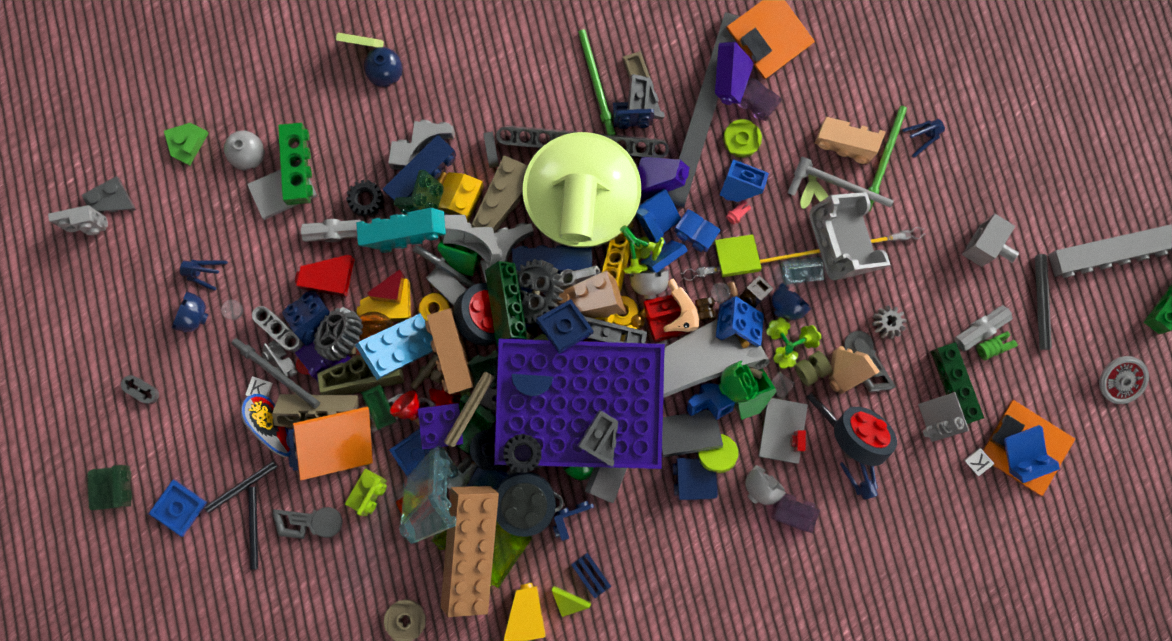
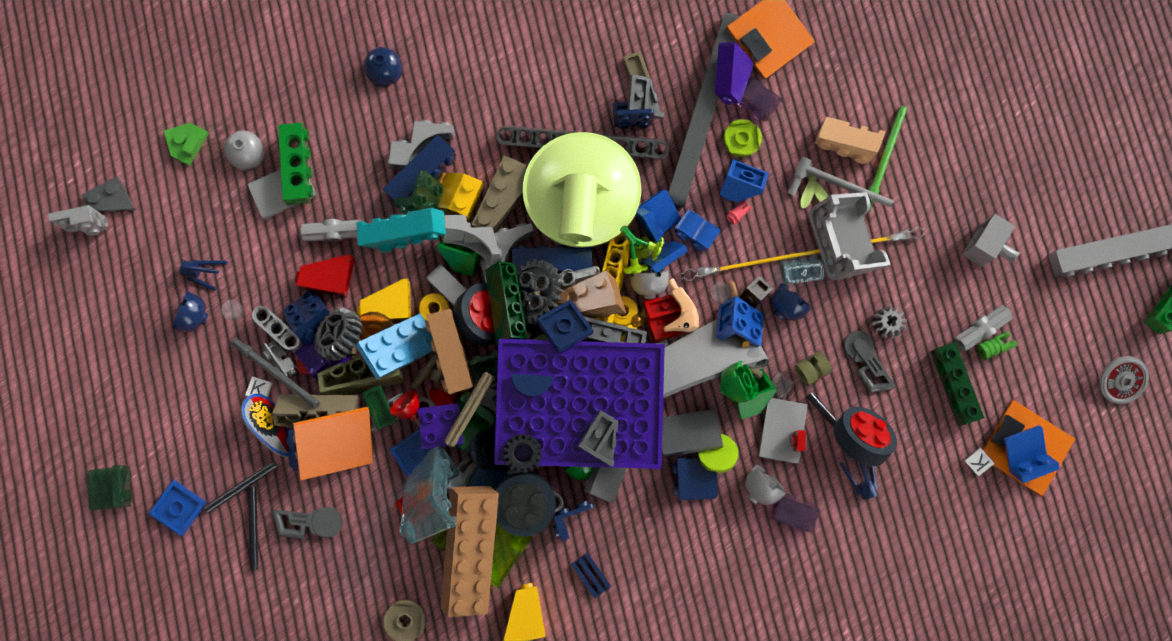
dark grey beam [121,375,159,404] -> none
yellowish green tile [336,33,384,47] -> none
lime bracket [345,468,387,516] -> none
black tyre [346,180,384,218] -> none
dark red slope [367,269,405,304] -> none
dark grey sword [412,244,476,288] -> none
dark grey beam [483,131,499,168] -> none
lime slope [552,586,591,617] -> none
bright green bar [578,29,615,135] -> none
dark purple slope [638,157,690,200] -> none
blue brick [687,383,735,420] -> none
dark brown wheel [695,298,717,321] -> none
lime tile [715,234,762,277] -> none
lime plant [766,318,821,369] -> none
light nougat wedge [829,346,880,394] -> none
dark blue plant [902,119,945,158] -> none
light grey hinge [918,392,969,442] -> none
dark grey axle [1035,254,1052,350] -> none

